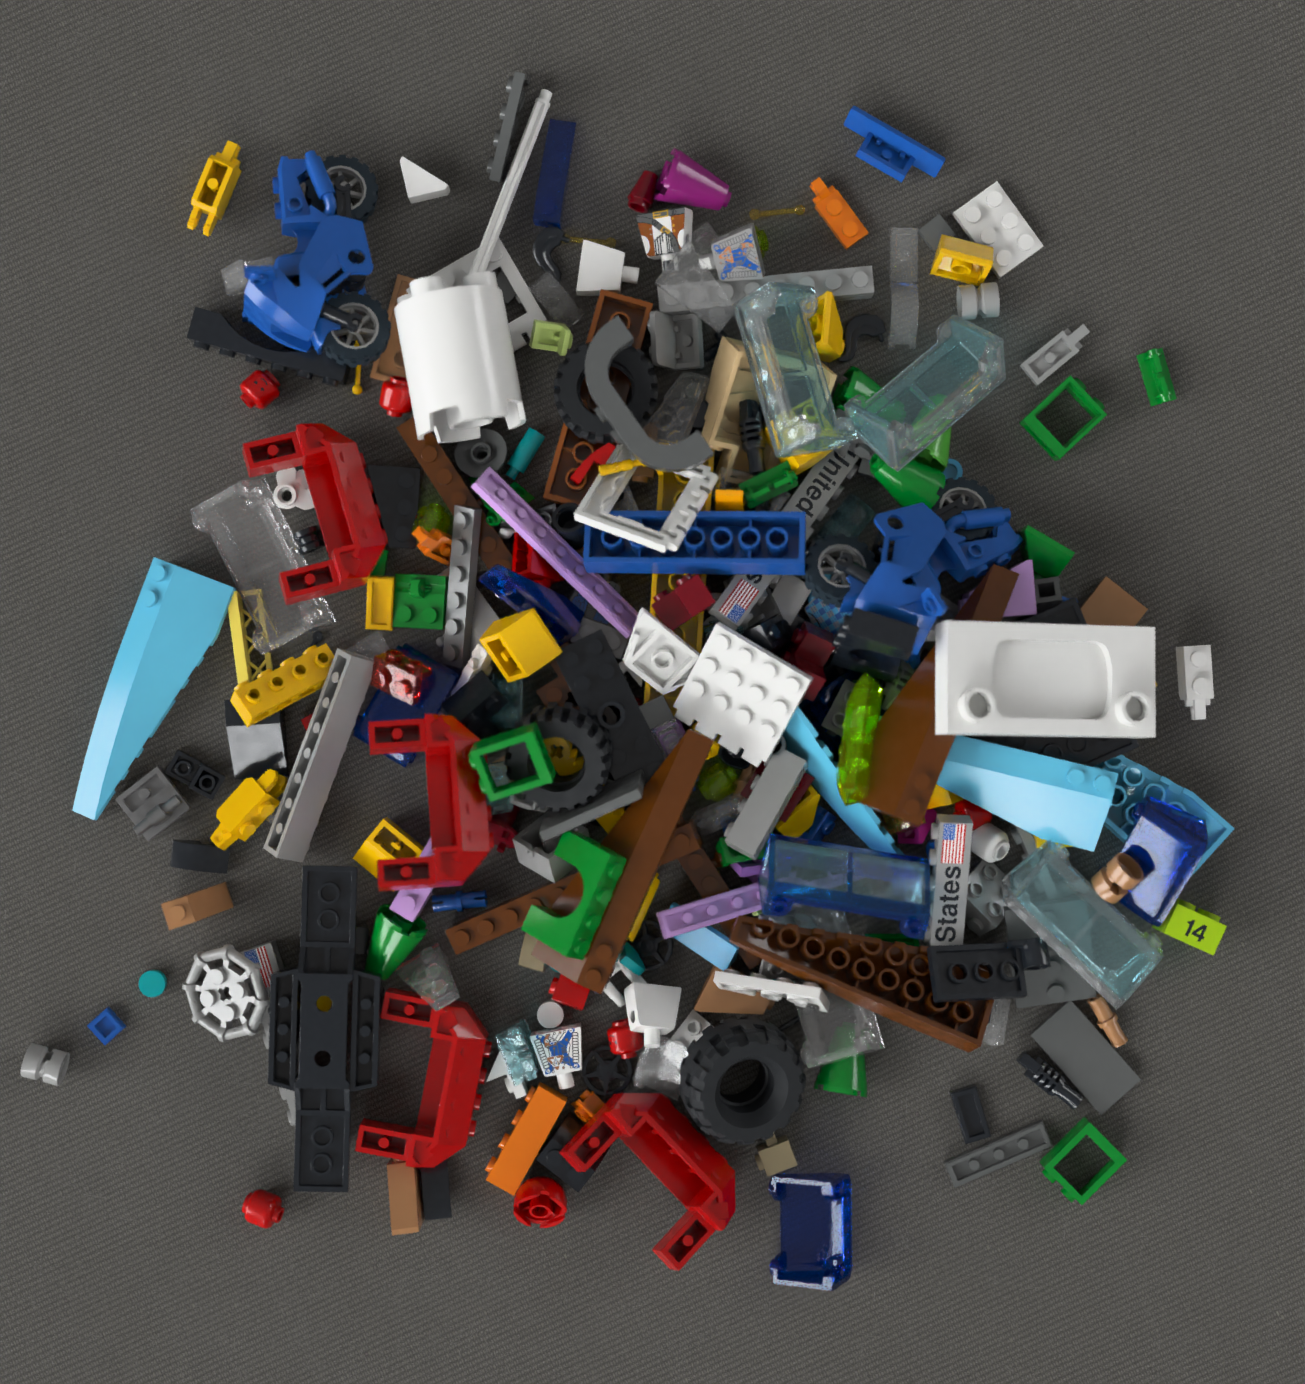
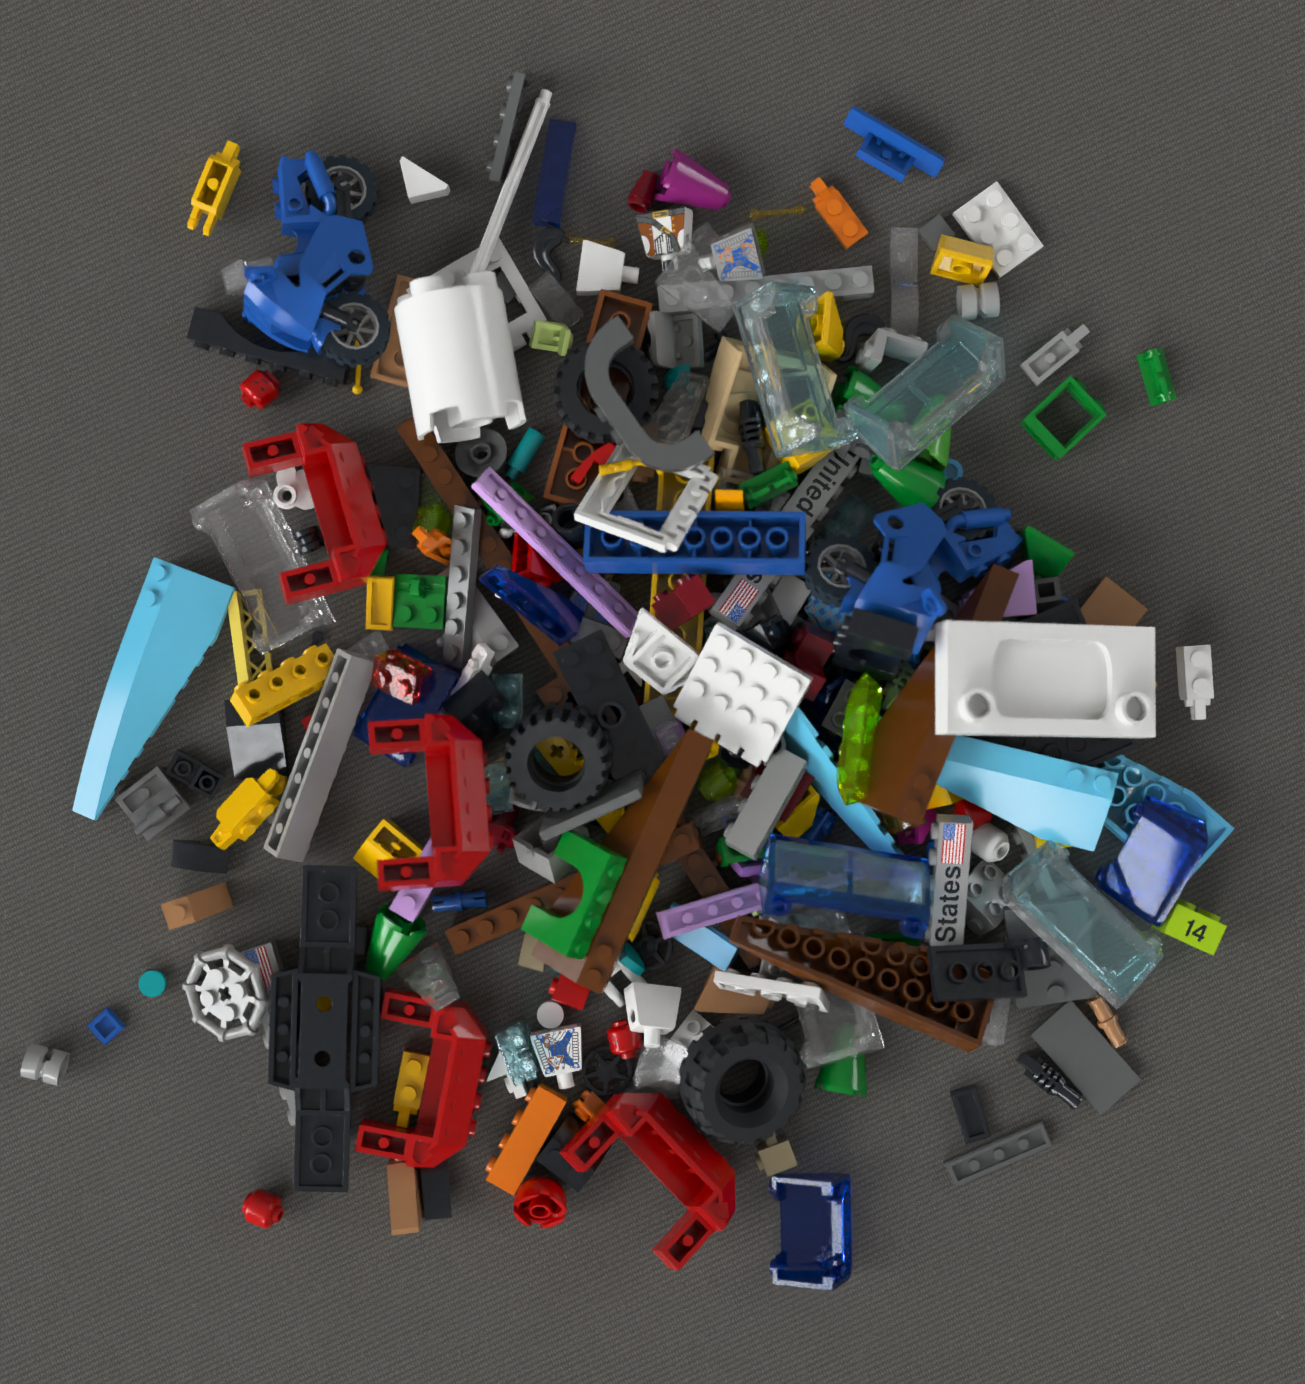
red head [379,376,412,417] -> none
green window [469,722,556,802] -> none
yellow slope [479,608,562,683] -> none
green window [1039,1117,1127,1205] -> none
medium nougat wheel [1091,853,1144,904] -> none
none -> yellow hinge [393,1050,430,1128]
none -> teal tile [664,364,691,389]
none -> light grey bracket [855,327,928,375]

